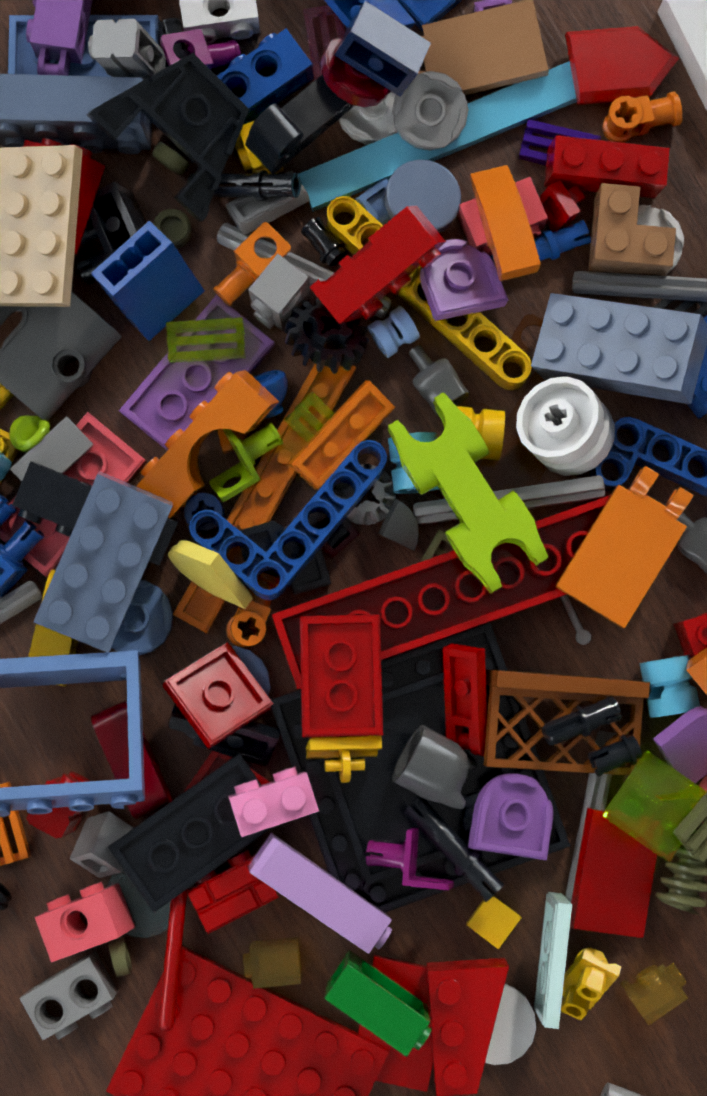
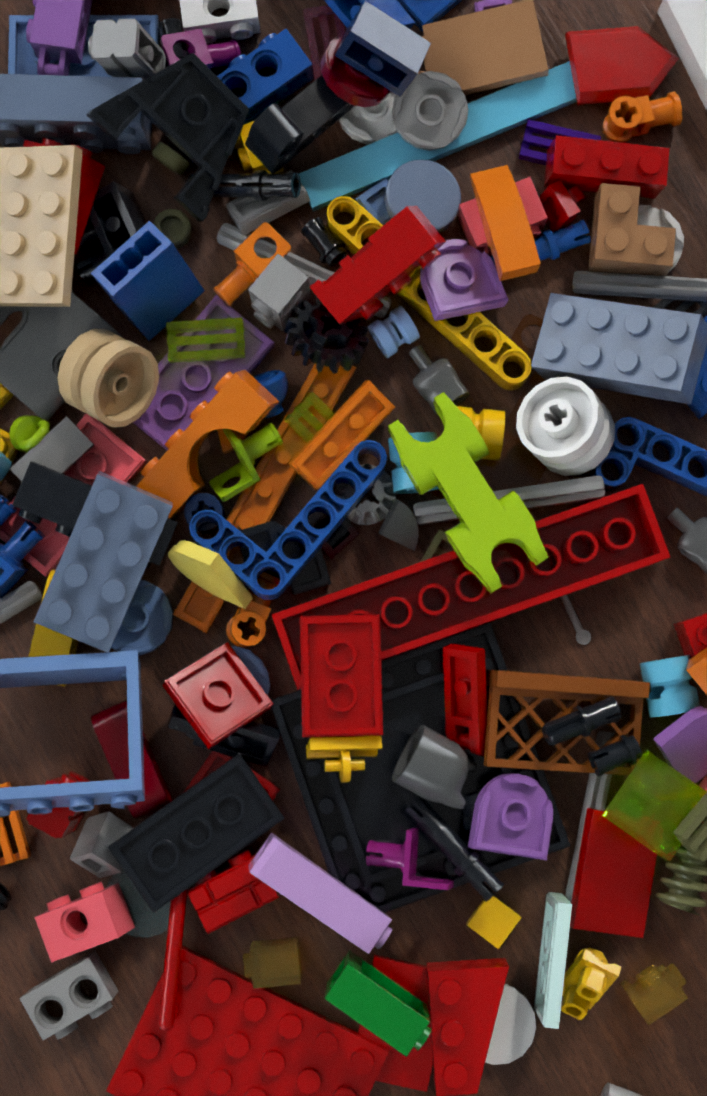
olive tile [108,936,132,977] -> none
bright pink brick [228,767,319,837] -> none
orange tile [555,466,694,629] -> none
none -> tan wheel [57,329,159,427]

